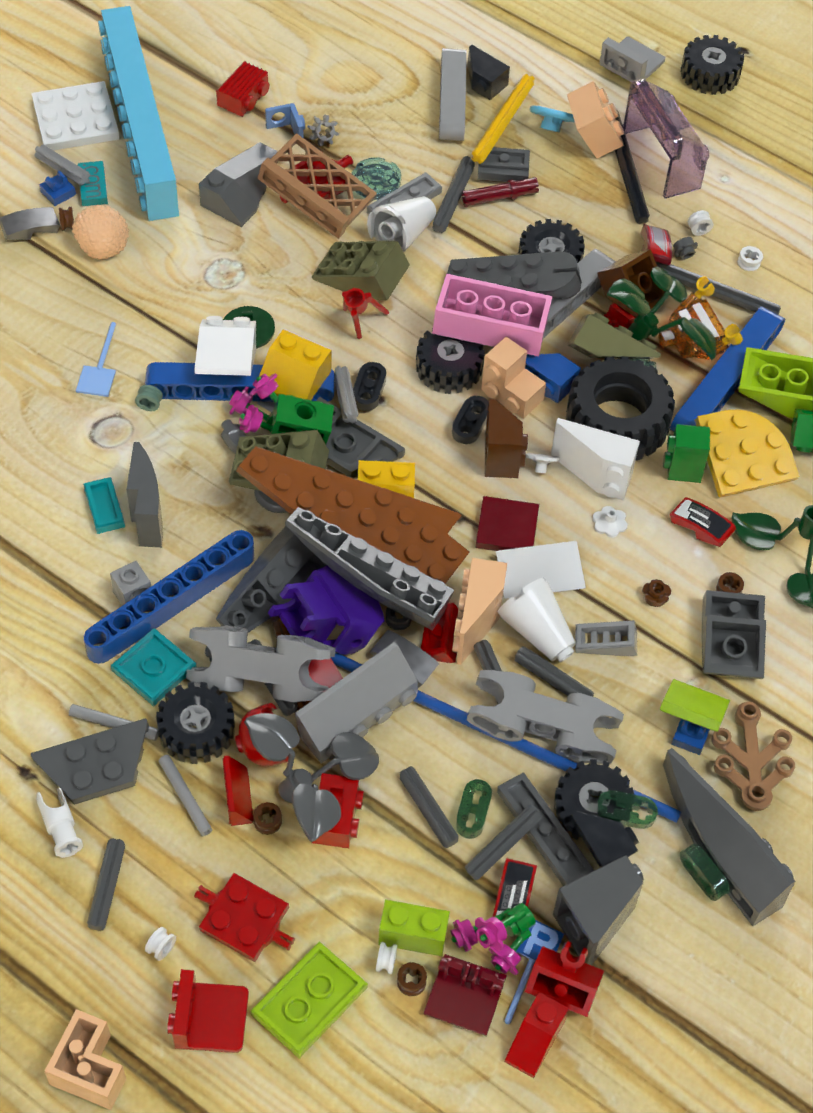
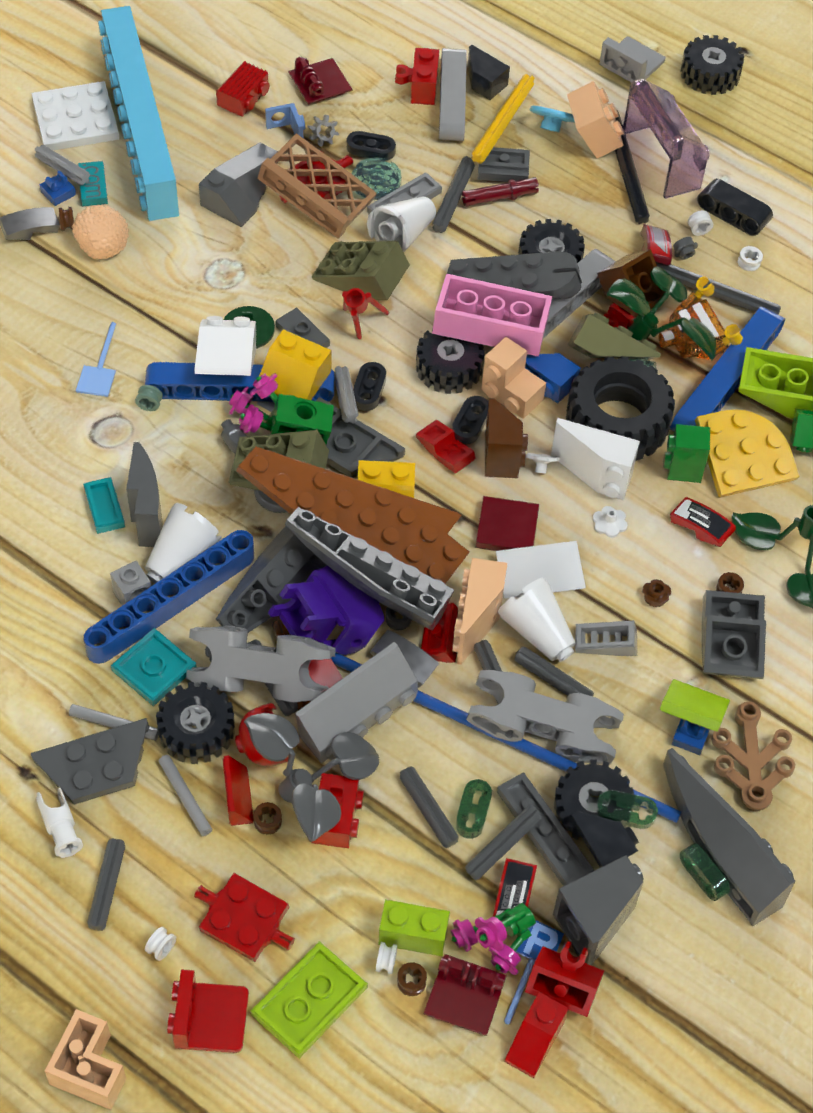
none -> white cone [145,503,222,584]
none -> dark grey plate [276,307,330,348]
none -> dark red hinge [288,56,353,104]
none -> black plate [346,131,396,161]
none -> red brick [395,48,440,105]
none -> red slope [416,419,476,474]
none -> black beam [697,179,773,236]

